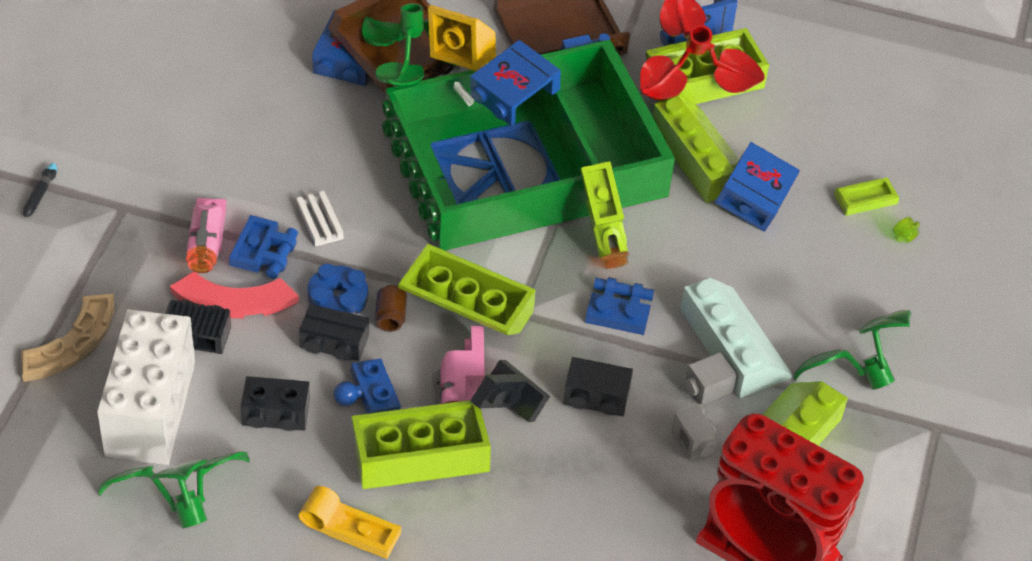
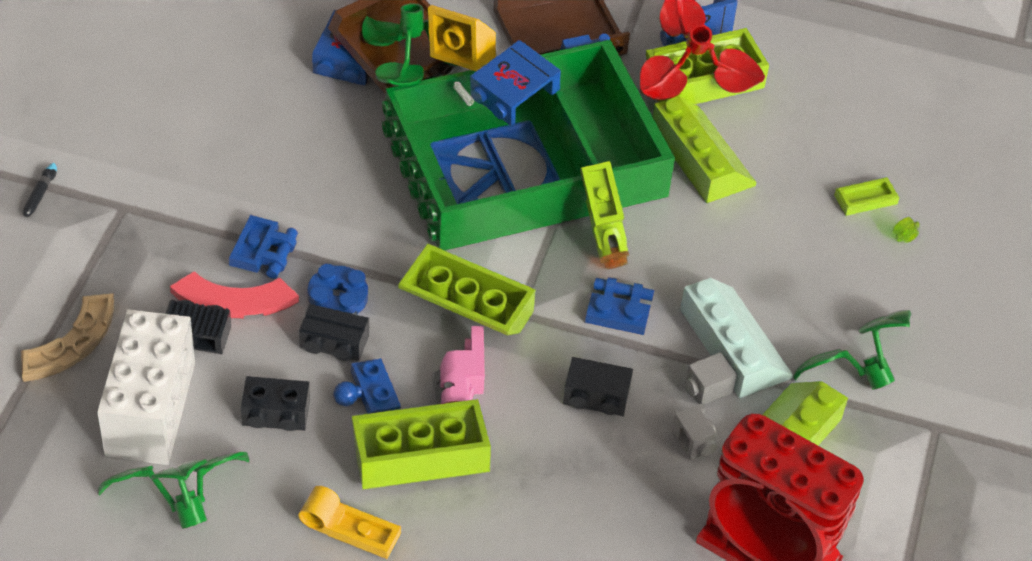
plate [186,198,227,273] -> none
white tile [296,191,344,247] -> none
reddish brown brick [375,285,407,332] -> none
black bracket [470,360,550,422] -> none
blue panel [715,142,800,232] -> none

